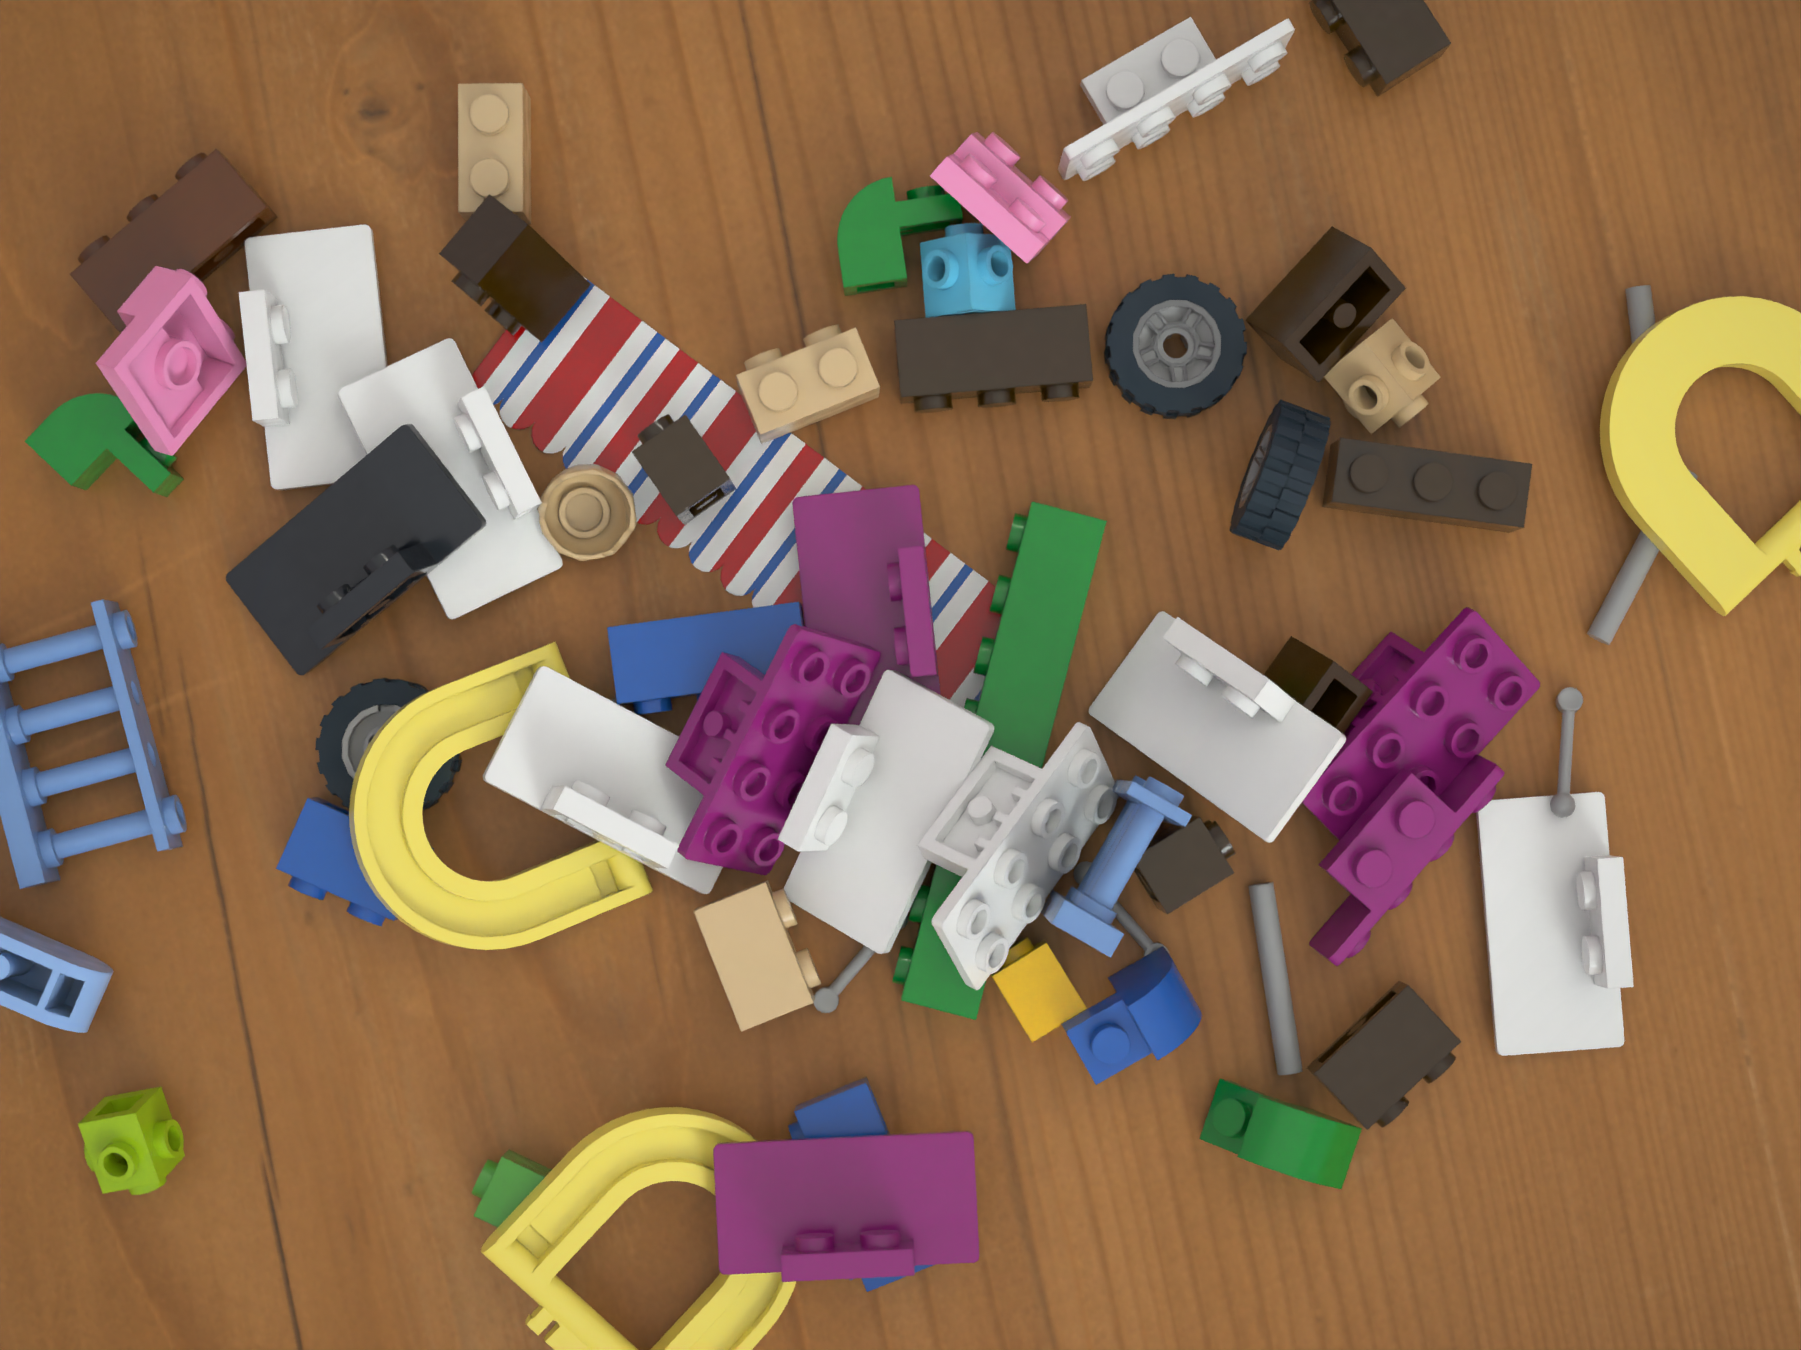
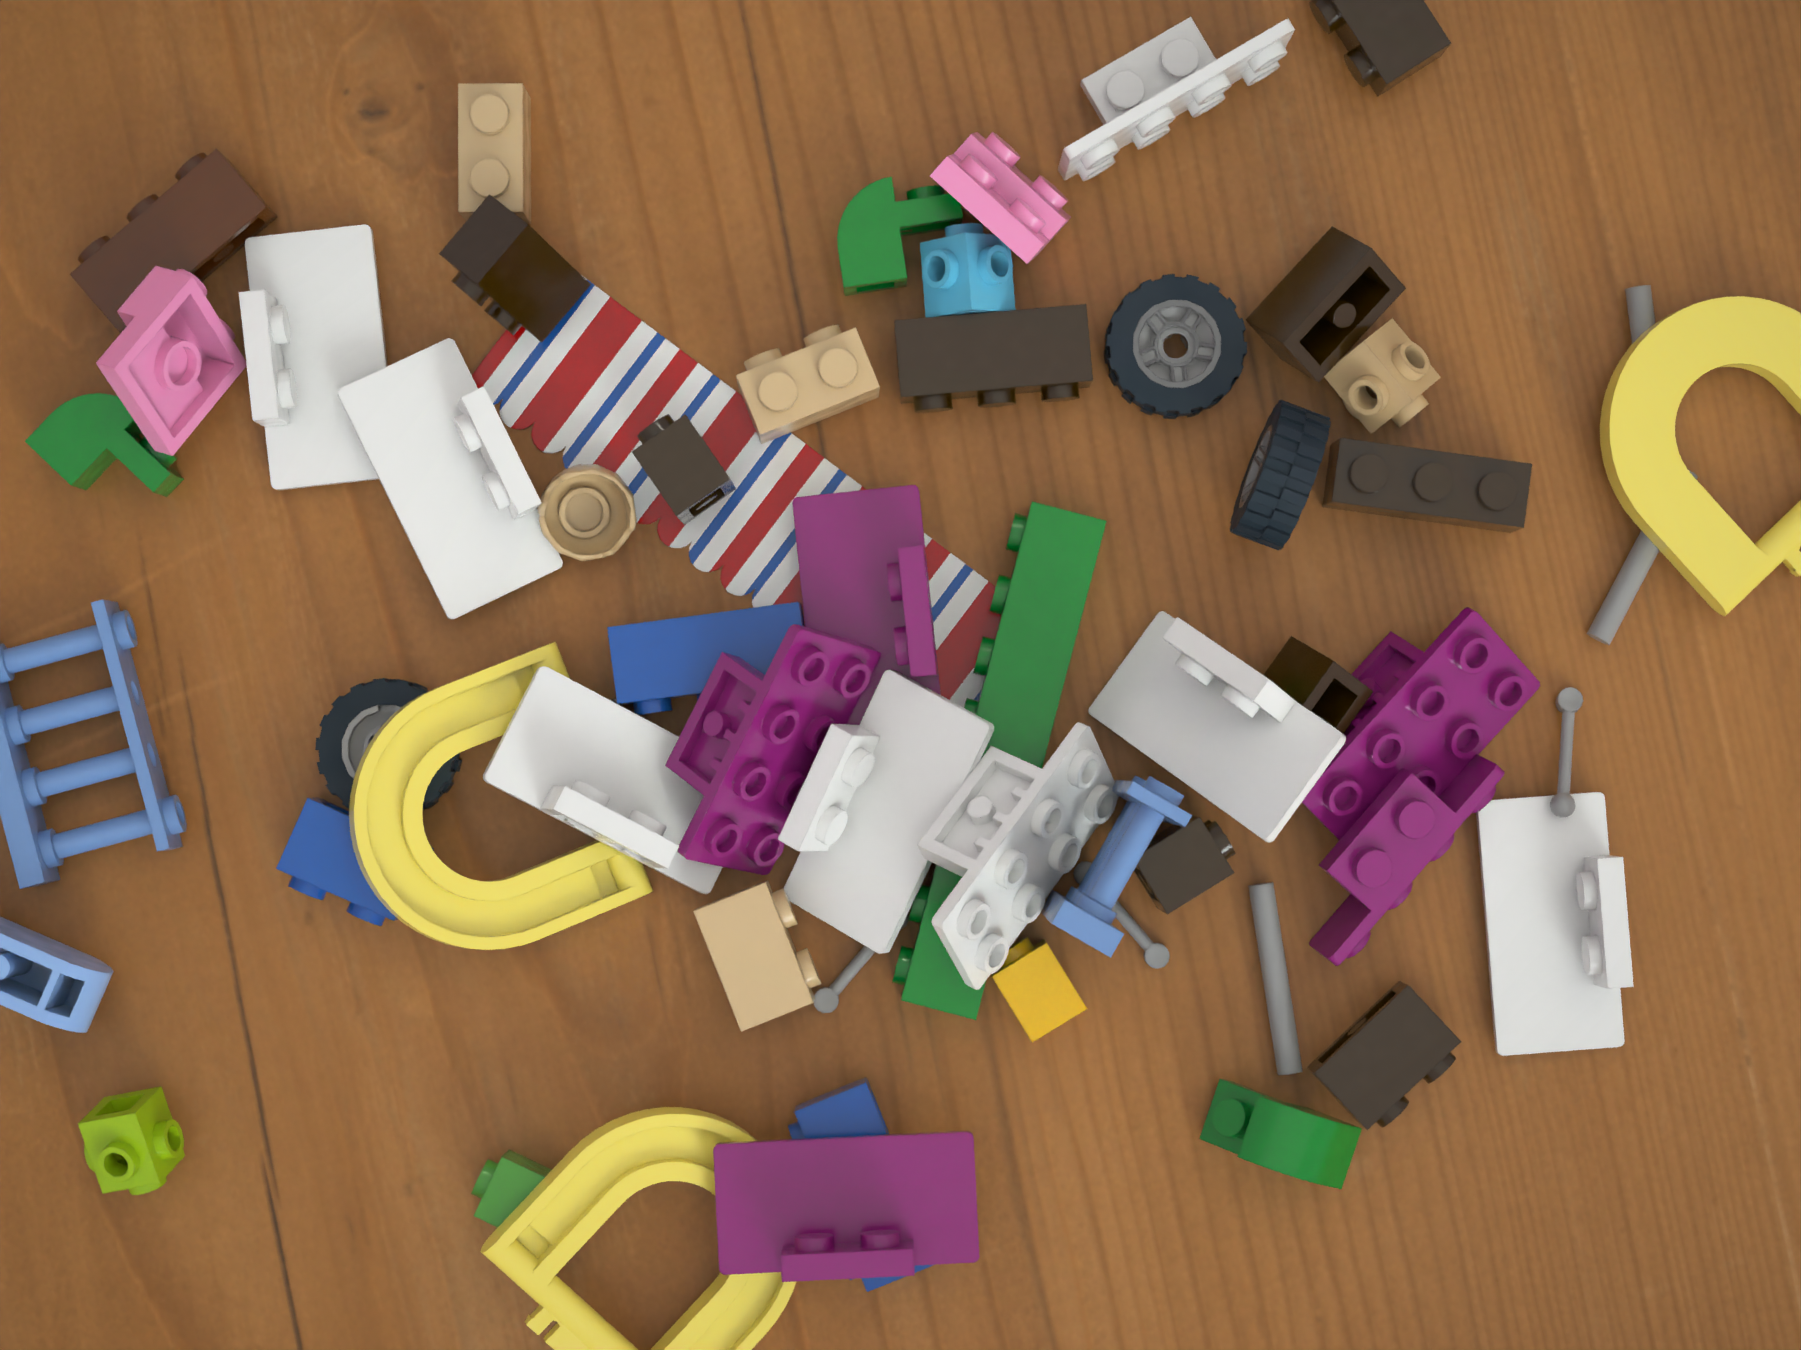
black bracket [226,424,486,675] -> none
blue brick [1061,946,1202,1085] -> none

